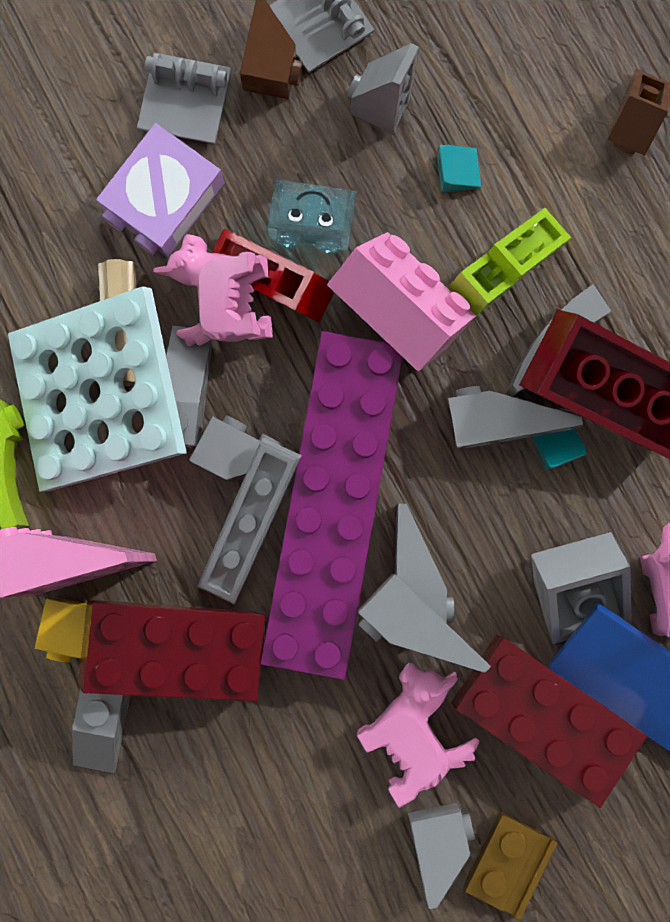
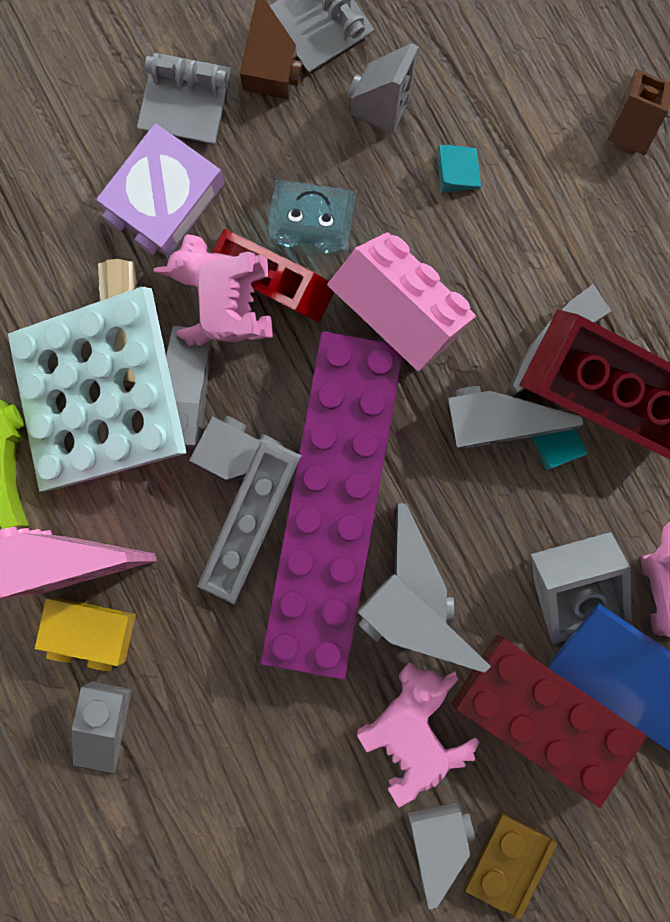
dark red brick [78,600,265,701] -> none
lime slope [448,208,571,316] -> none

